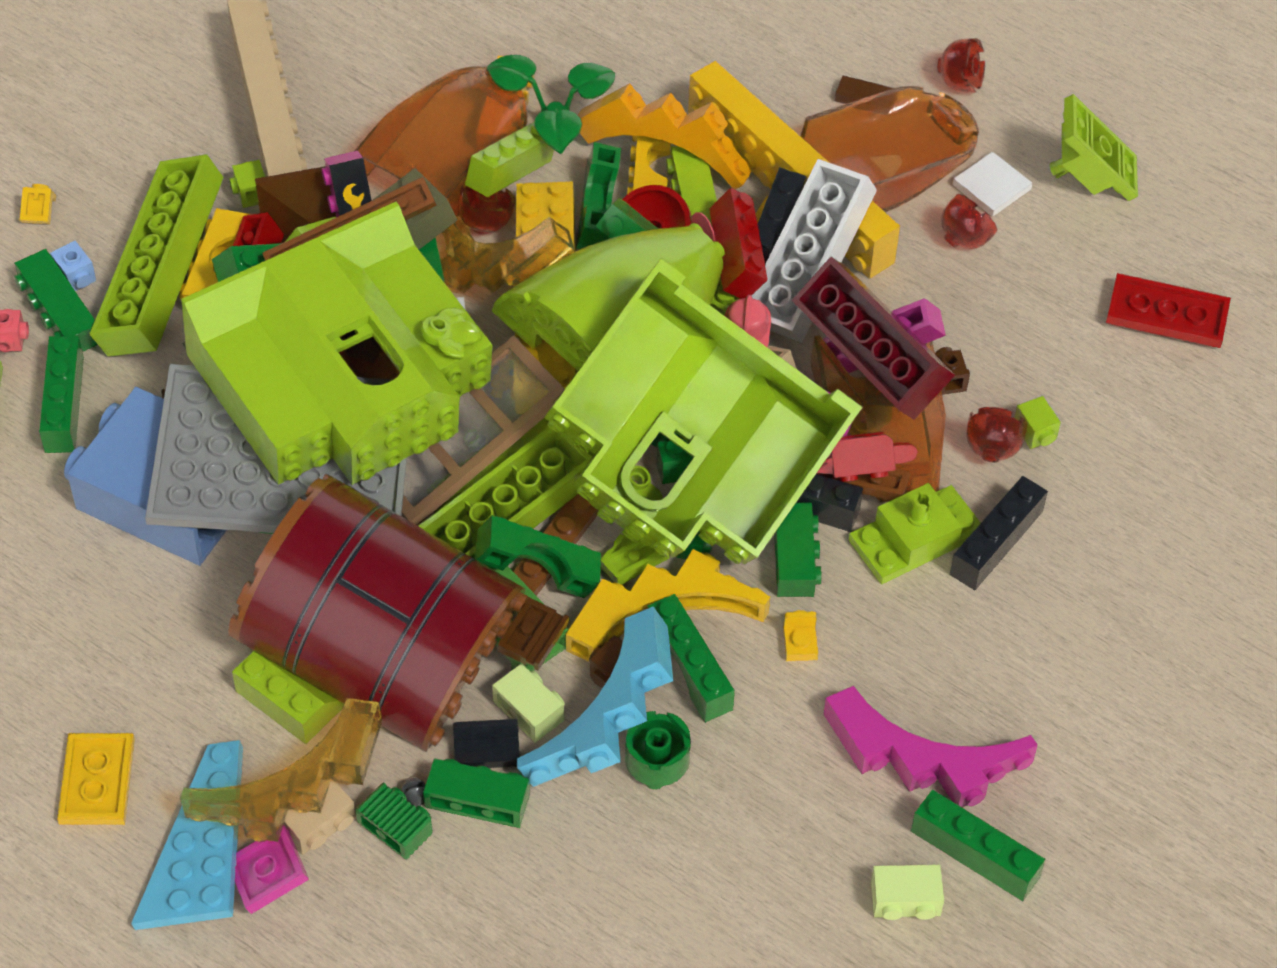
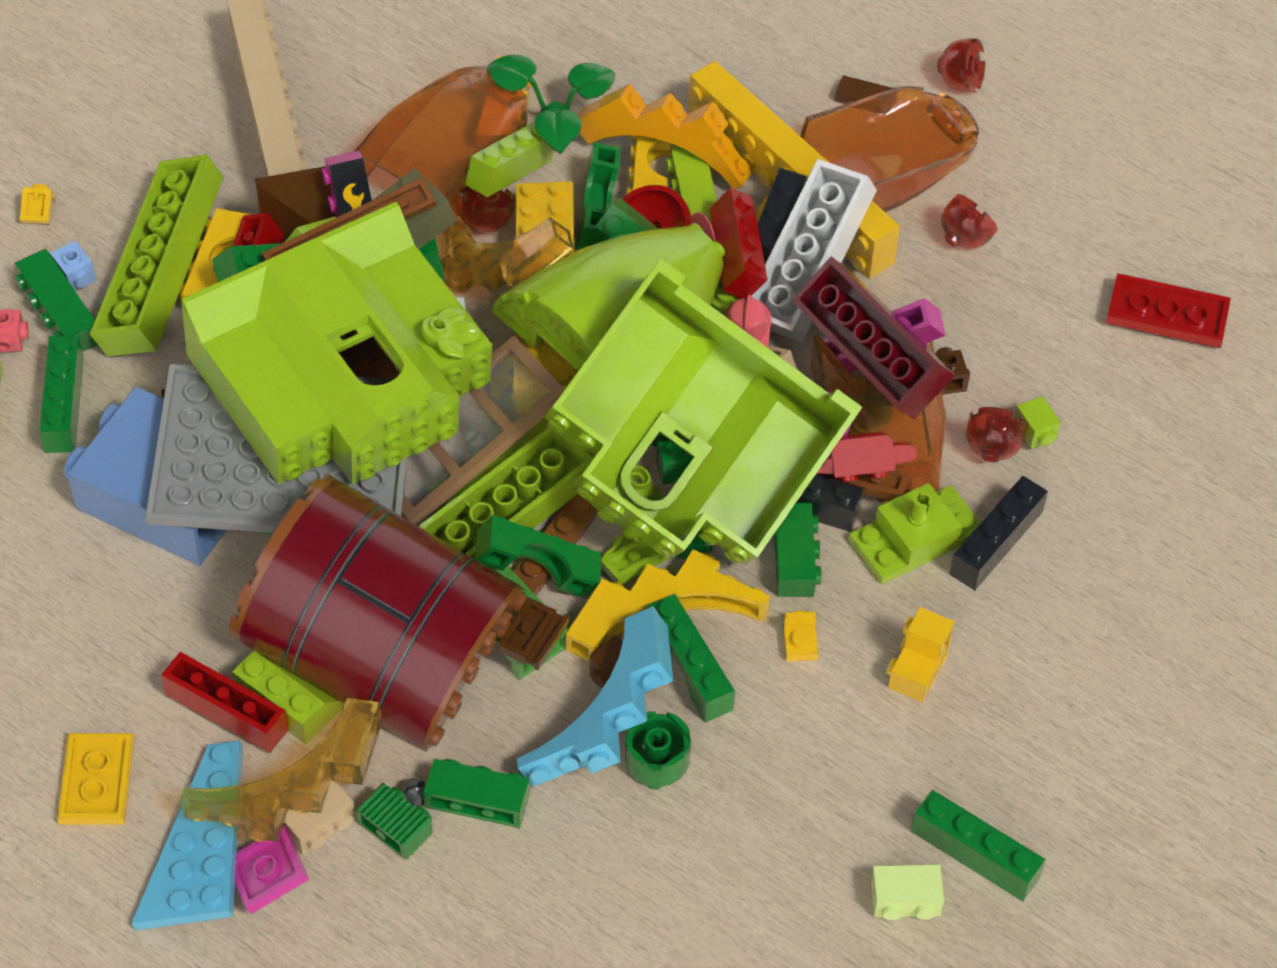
lime brick [229,159,265,208] -> none
black panel [453,719,520,768] -> none
yellowish green brick [492,663,565,743] -> none
dark pink arch [823,685,1038,807] -> none
white tile [953,151,1032,217] -> none
lime brick [1049,94,1138,201] -> none
none -> red brick [161,651,289,753]
none -> yellow brick [886,607,955,703]

